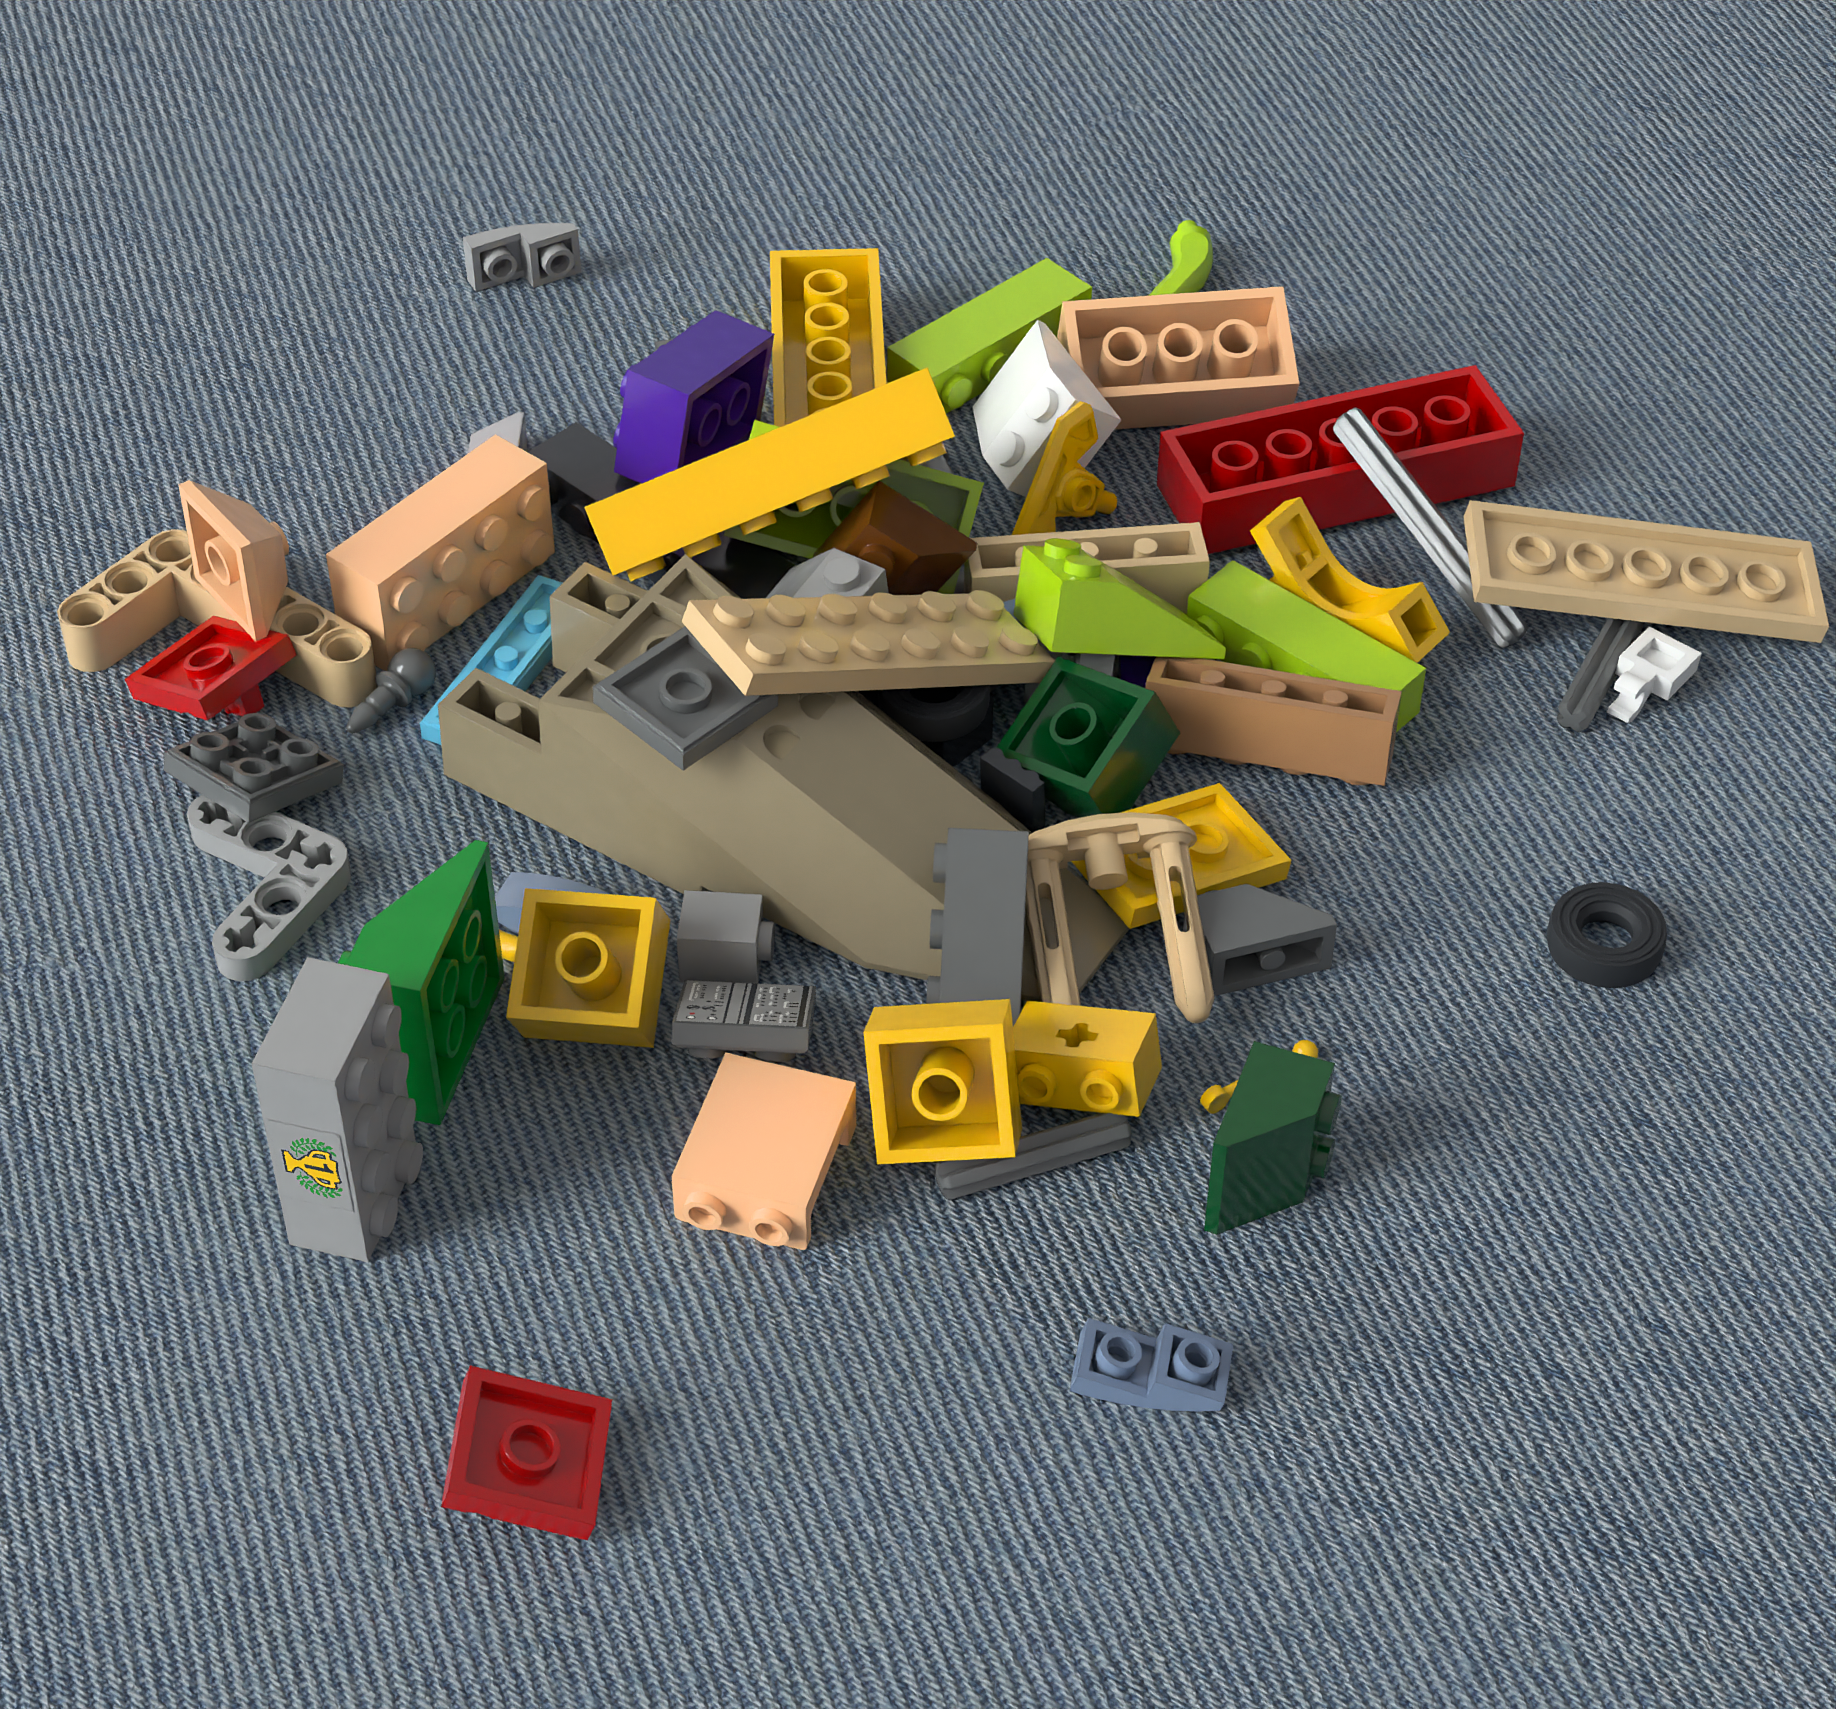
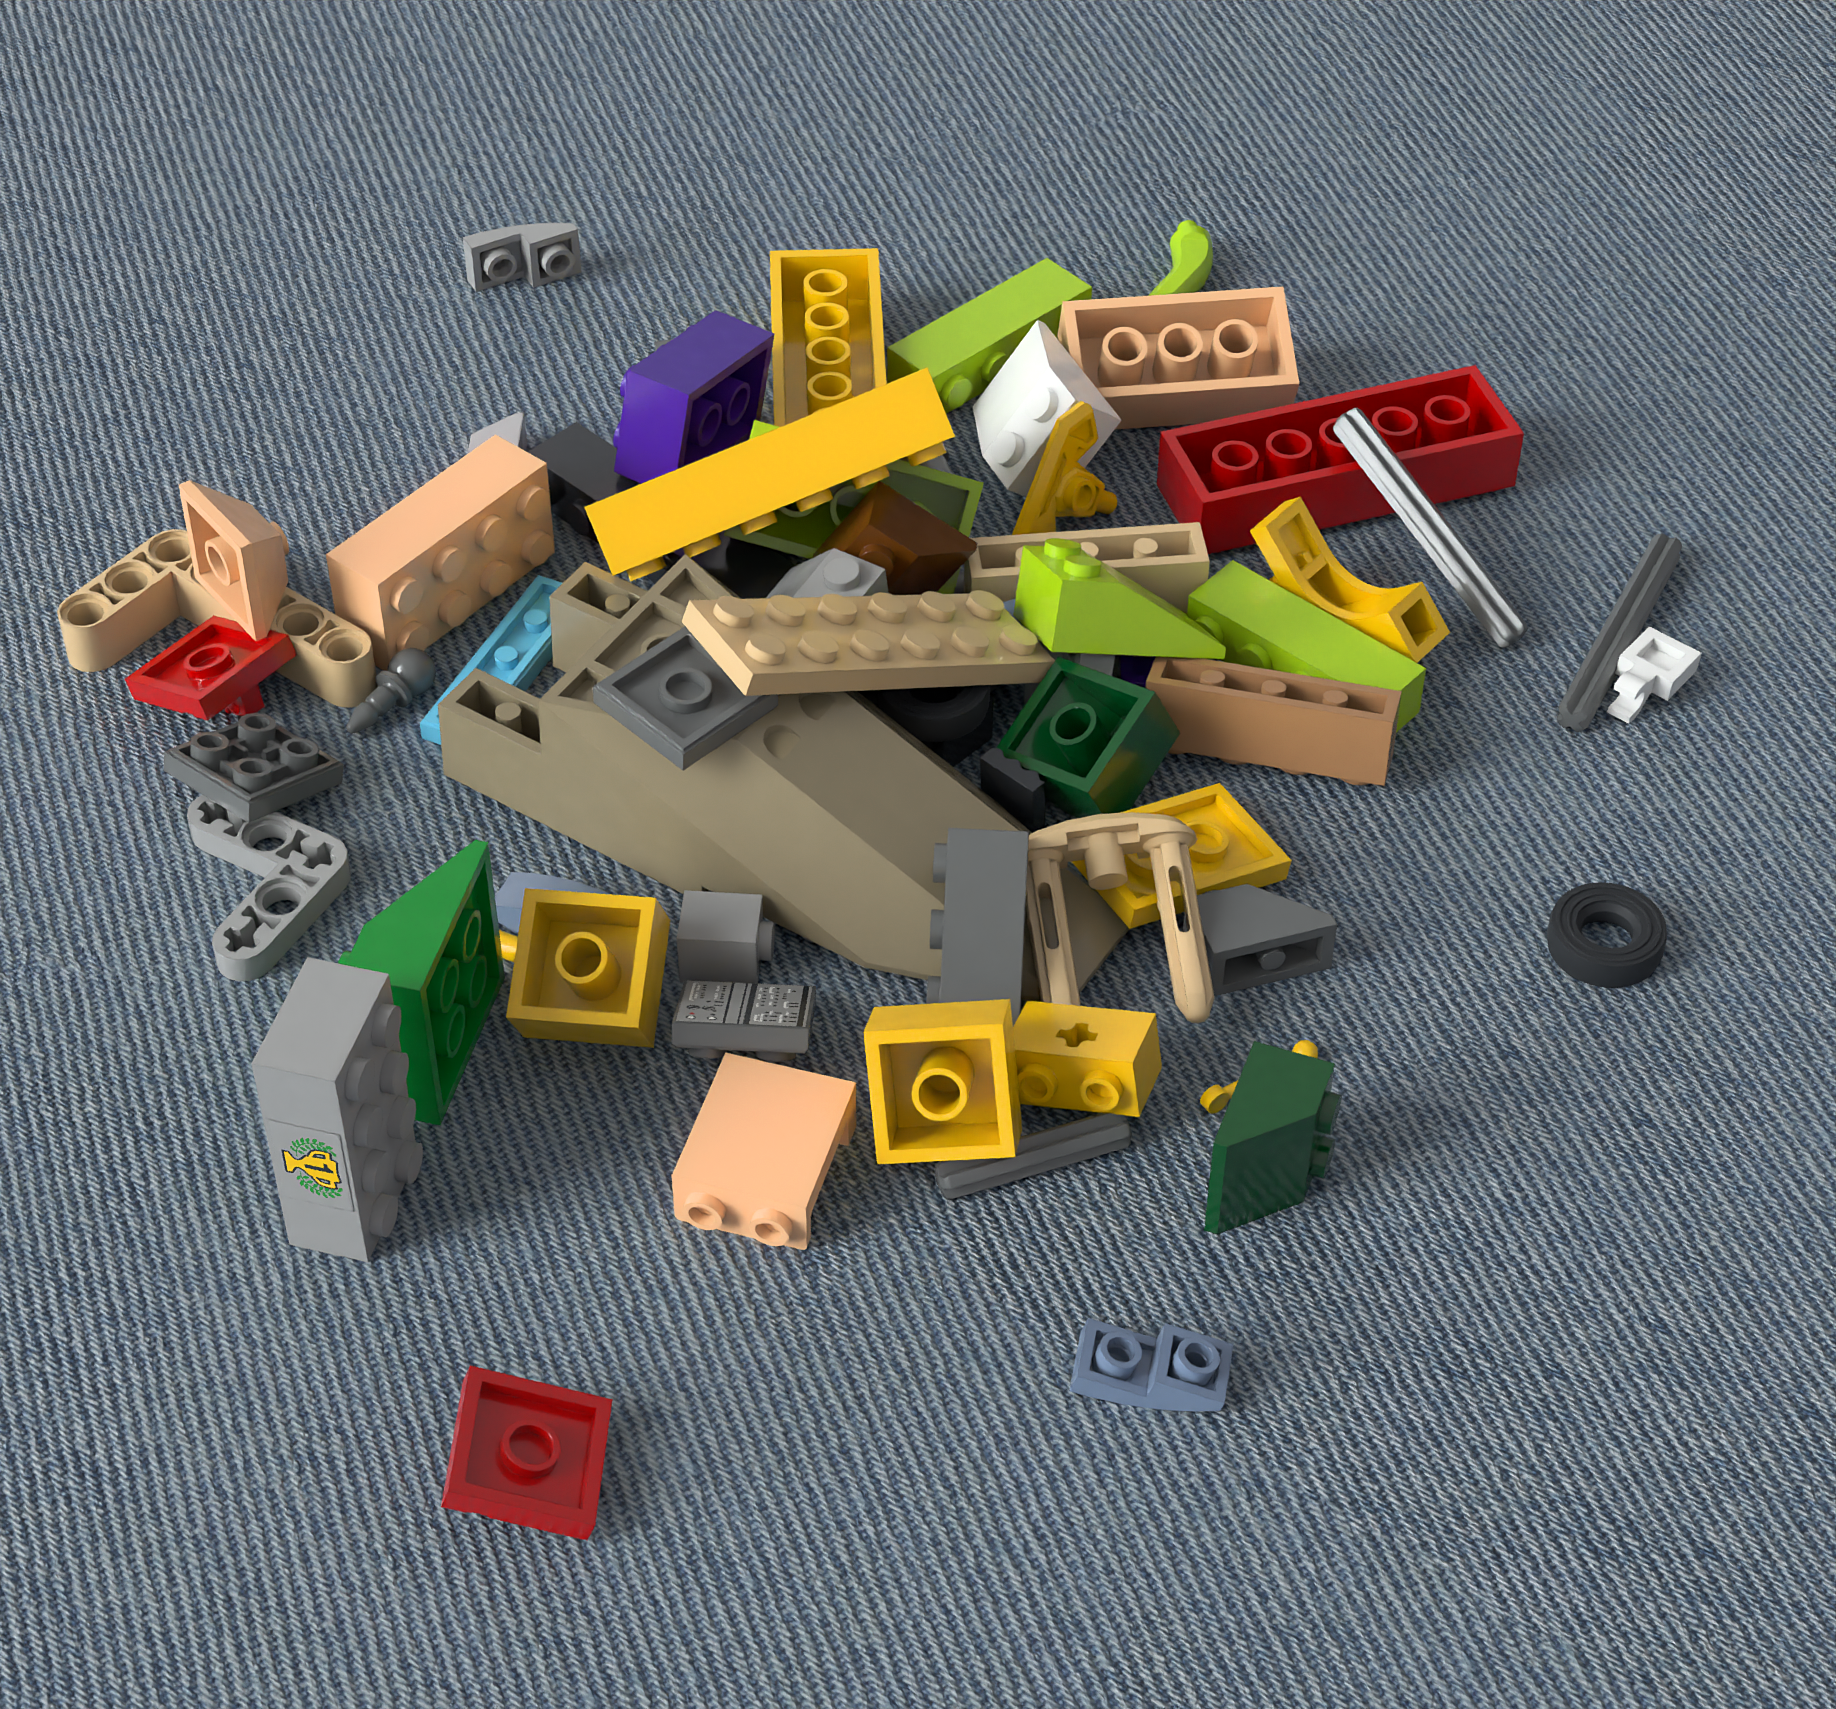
tan plate [1464,500,1829,643] -> none

